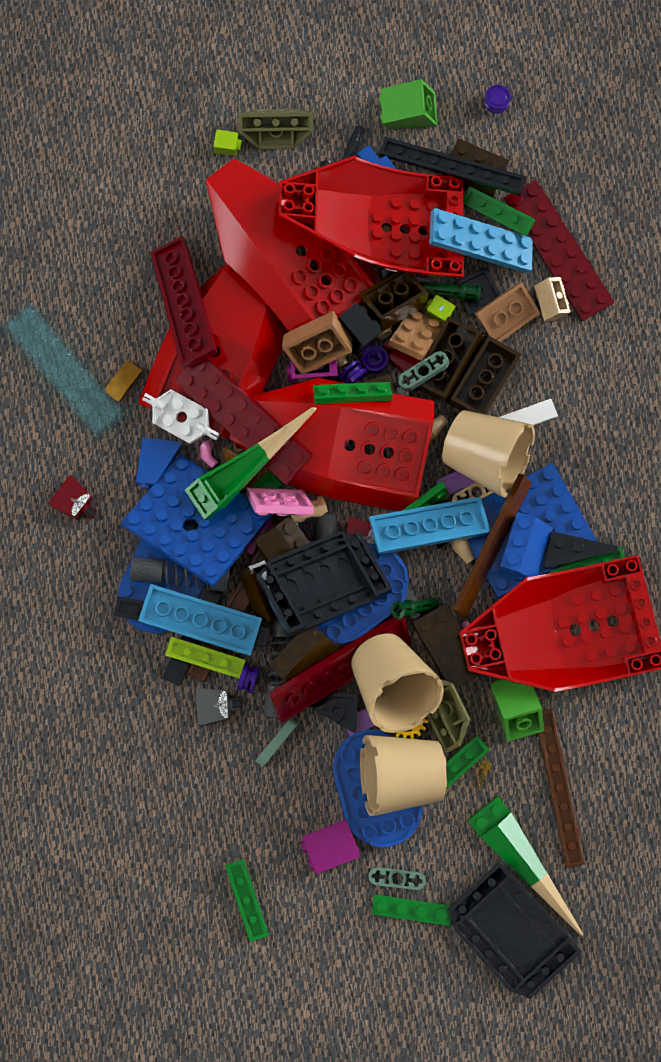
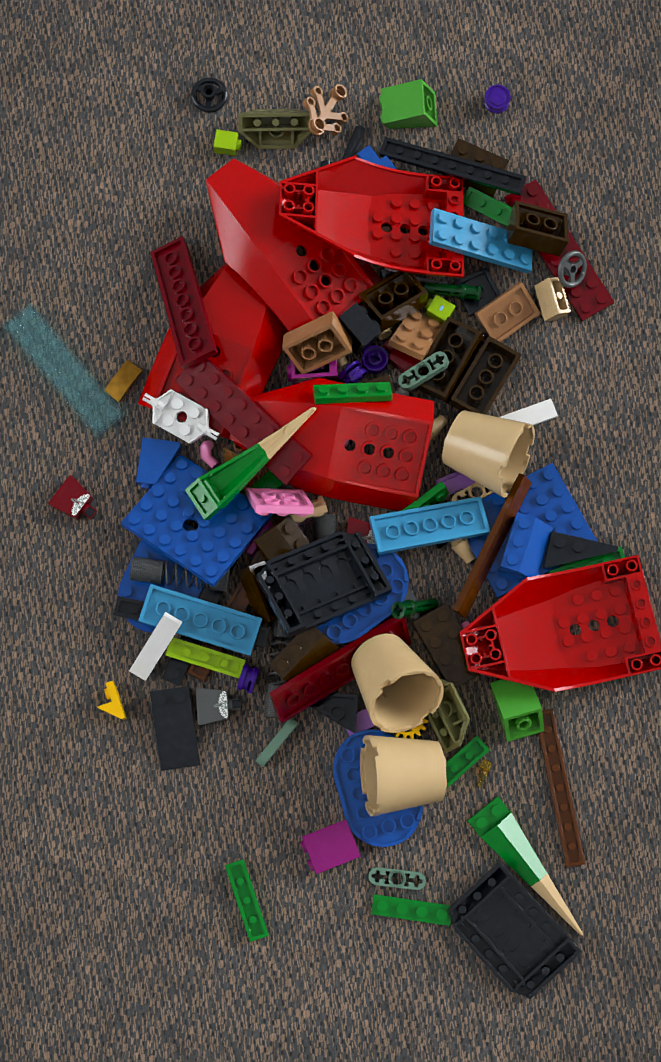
none -> yellow slope [97,681,127,720]
none -> white tile [129,612,182,681]
none -> black slope [150,686,200,771]
none -> black piece [191,78,228,112]
none -> medium nougat plant [303,84,349,136]
none -> dark brown slope [507,200,569,257]
none -> dark grey piece [558,251,587,288]

